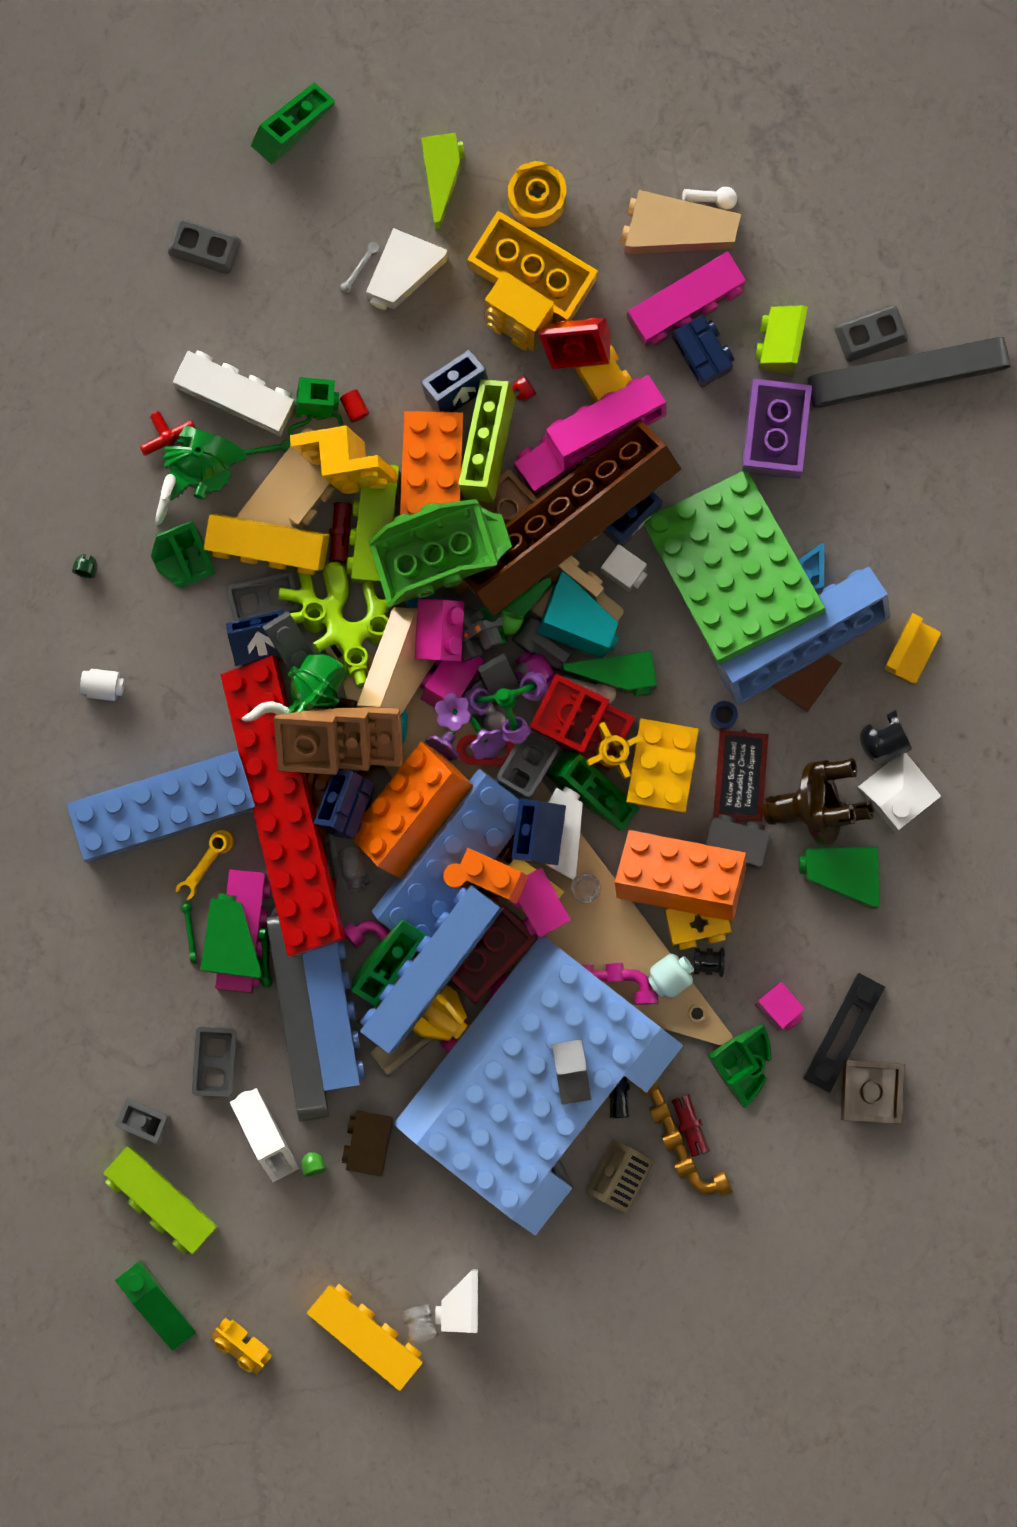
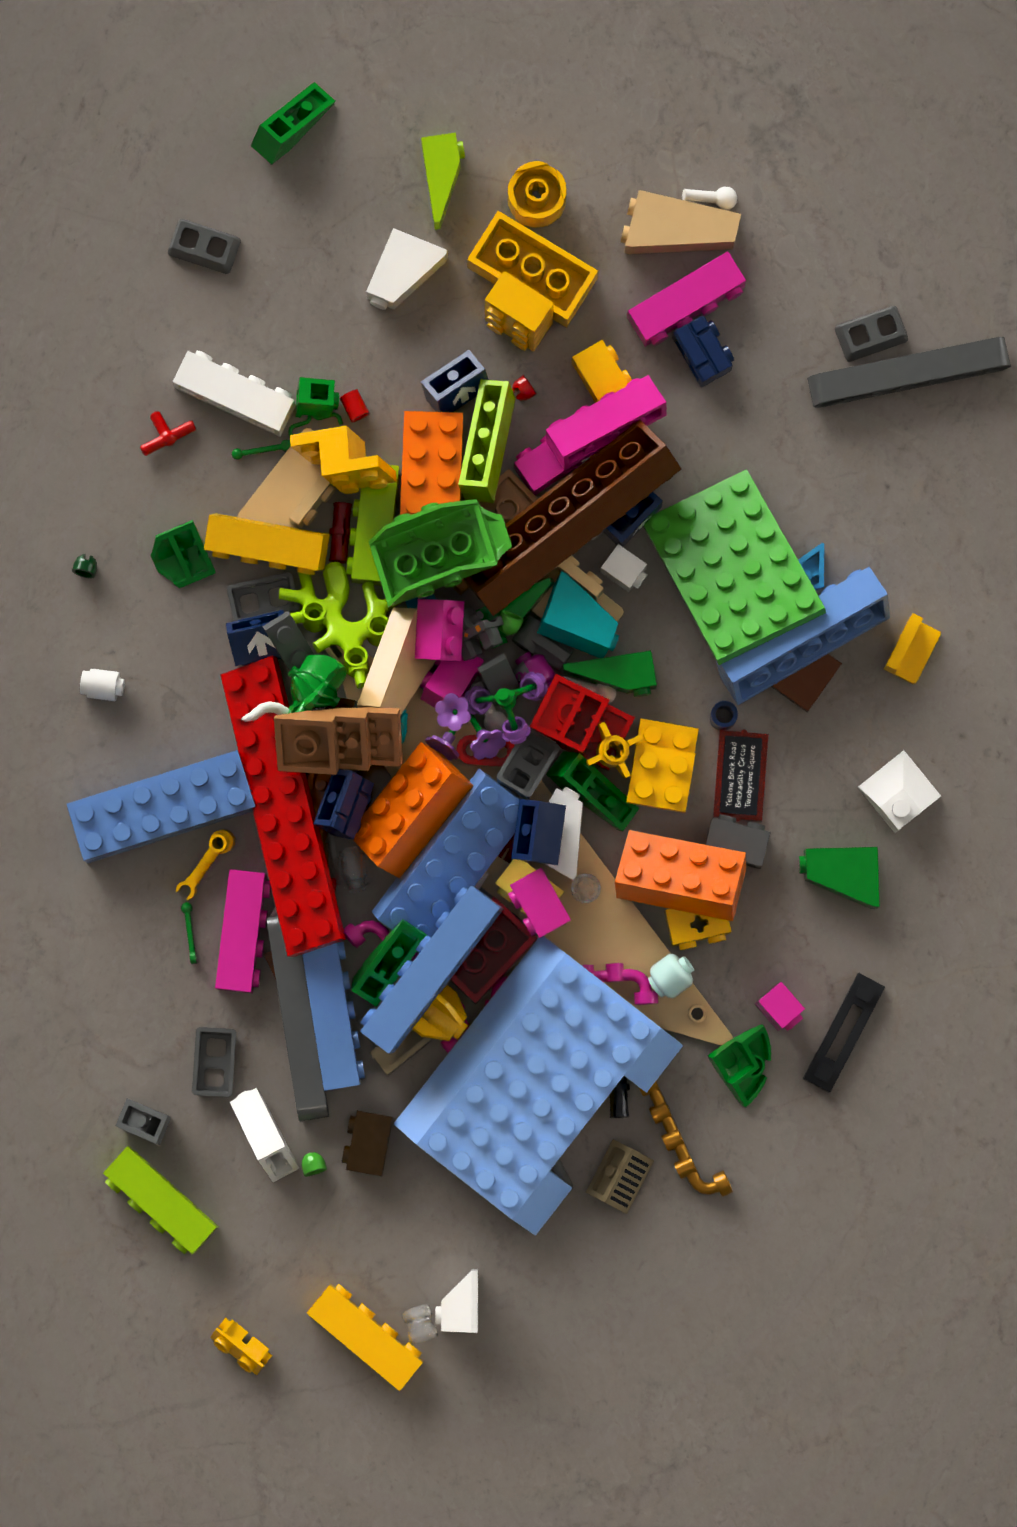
green slope [115,1260,196,1351] -> none
green helmet [156,426,247,525] -> none
green slope [200,894,263,980] -> none
green hinge [259,929,273,987] -> none
light grey hinge [340,242,379,294] -> none
orange hinge [443,848,529,904] -> none
red slope [539,318,611,369] -> none
slope [551,1039,592,1105] -> none
dark red pin [671,1094,710,1157] -> none
black bush [694,947,725,977] -> none
medium lavender brick [741,378,812,479] -> none
lime slope [754,305,808,376] -> none
dark brown piece [763,758,874,845] -> none
dark brown plate [841,1060,905,1124] -> none
black helmet [860,710,912,764] -> none

